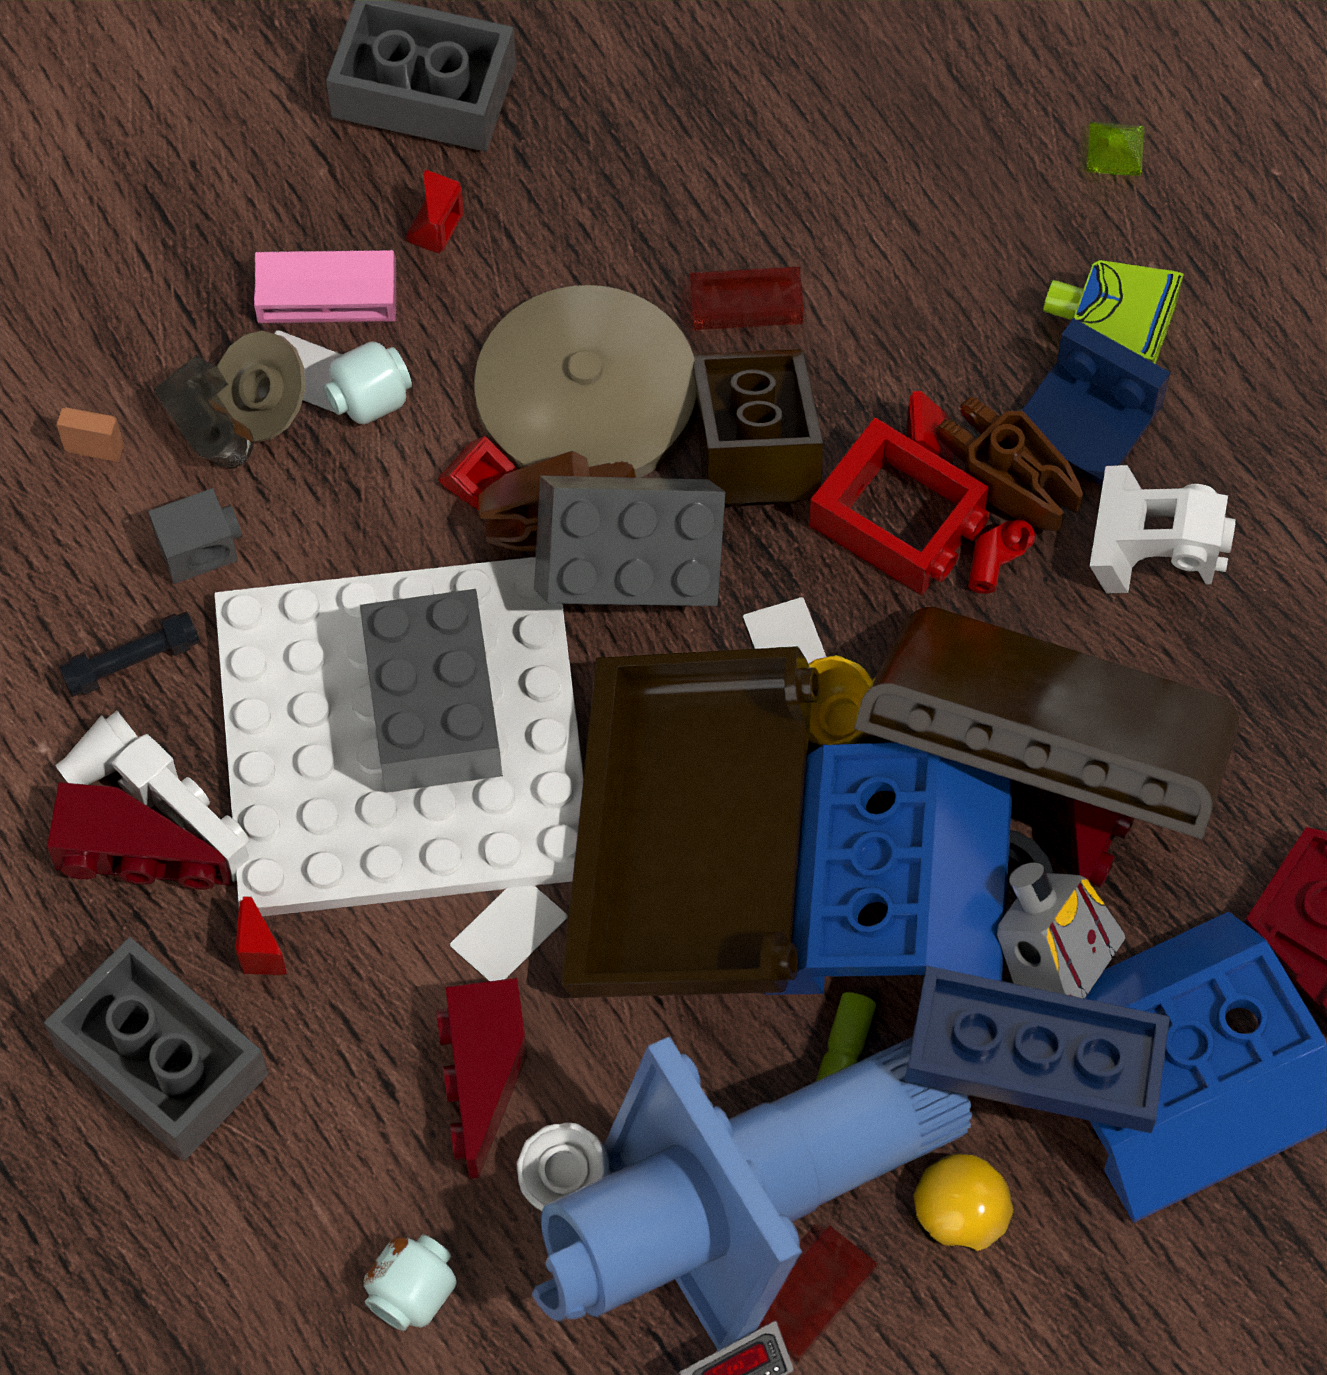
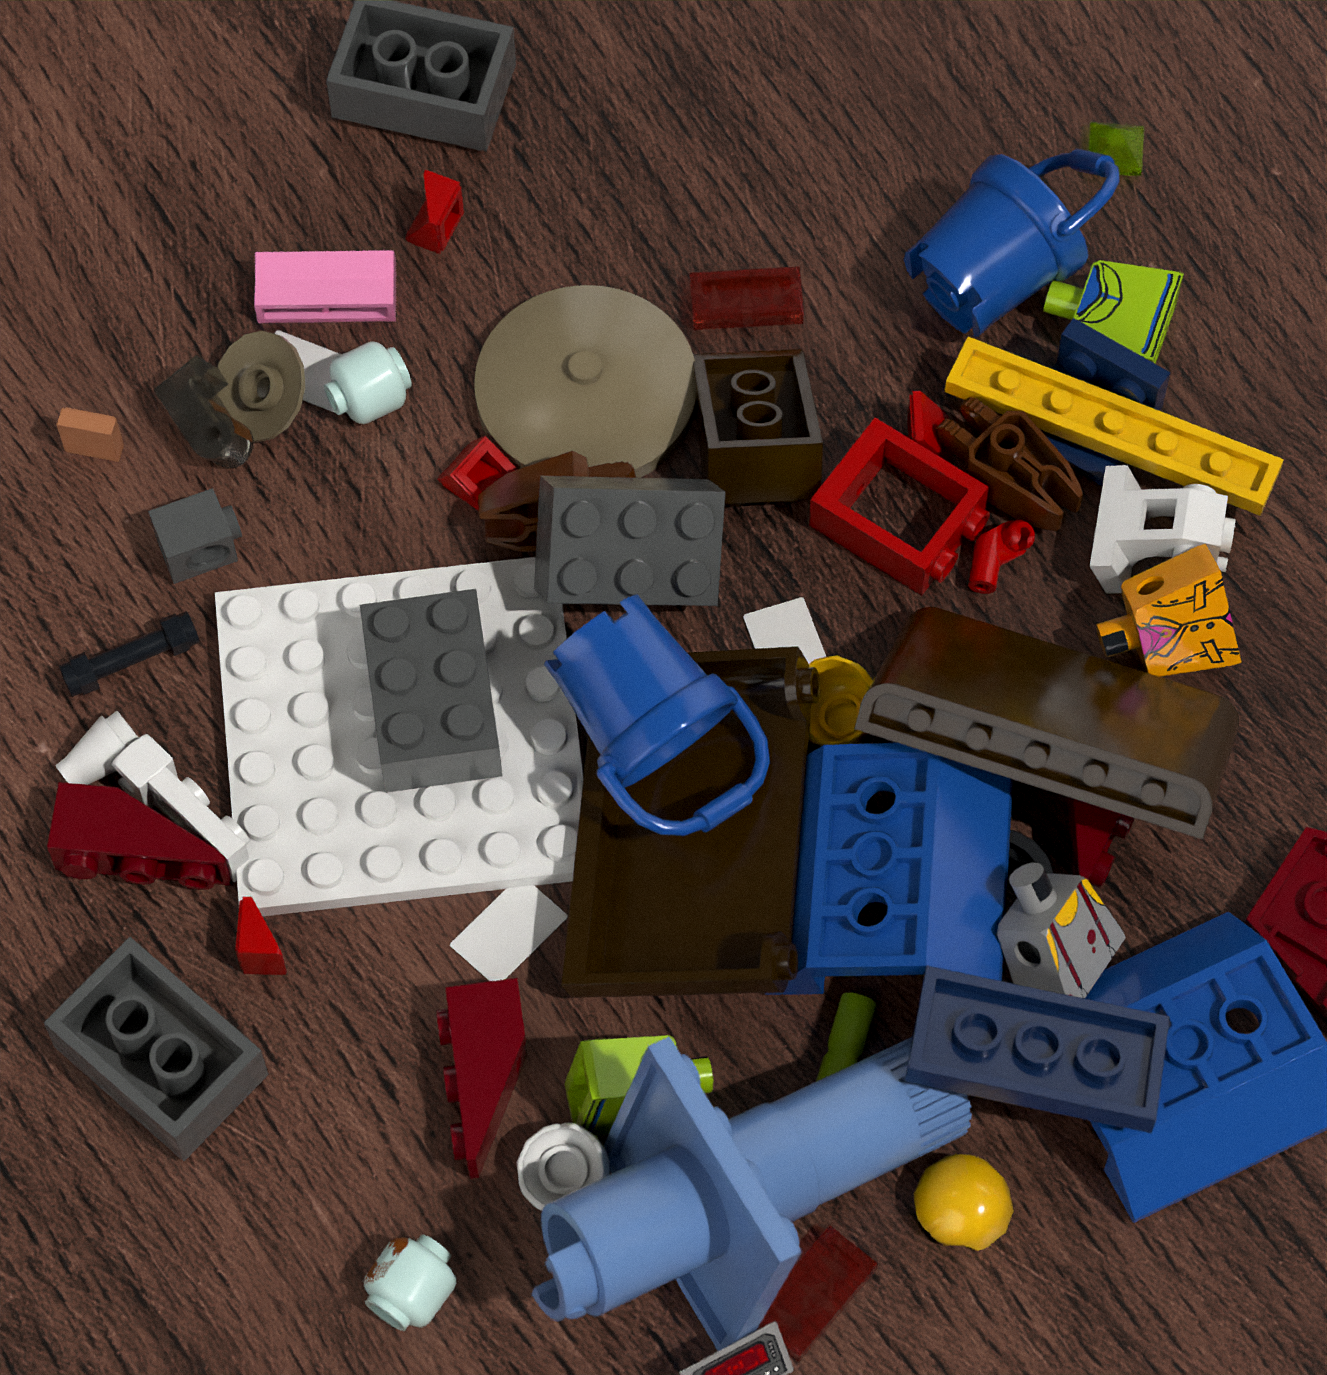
none -> blue piece [544,594,770,836]
none -> lime torso [564,1035,713,1137]
none -> blue piece [903,149,1120,337]
none -> yellow plate [945,336,1284,516]
none -> light orange torso [1096,544,1241,677]

